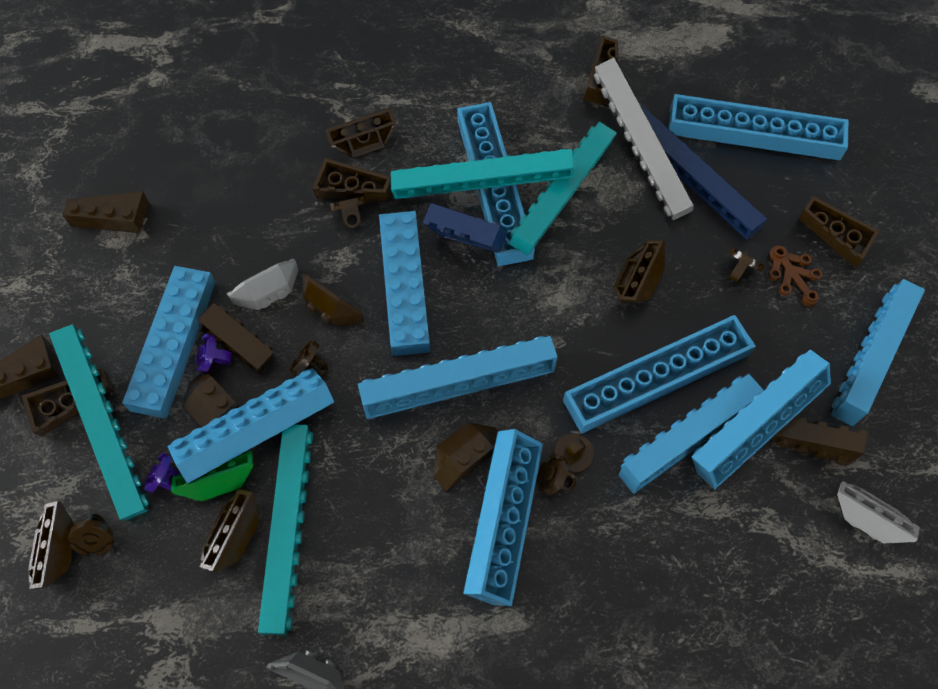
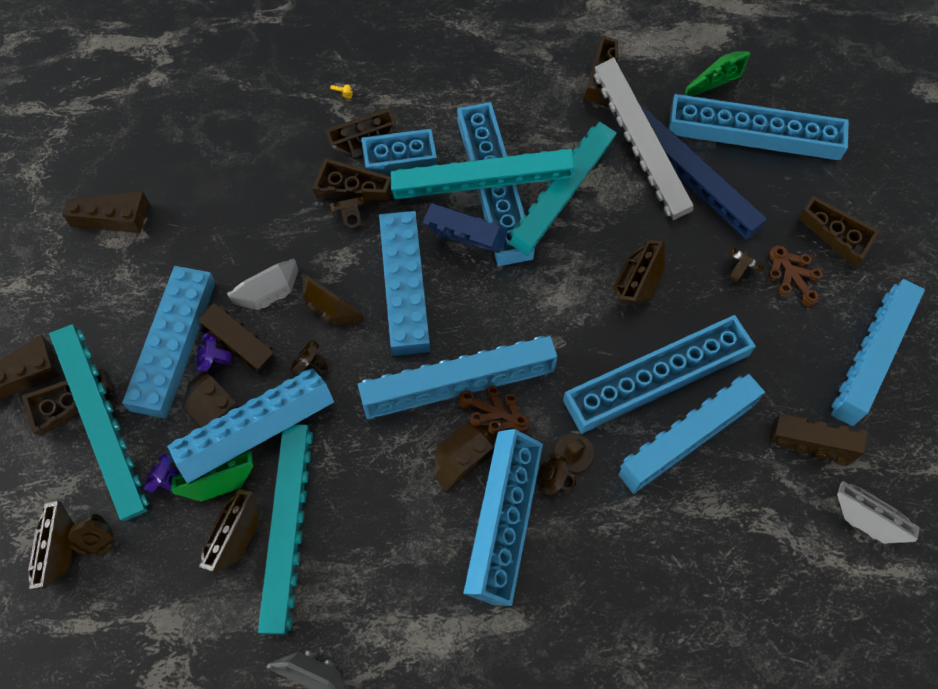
dark azure brick [692,350,831,490] -> none
none -> yellow hand [331,85,353,99]
none -> dark azure brick [361,129,437,176]
none -> reddish brown plant [458,385,530,434]
none -> green wedge [684,51,750,97]

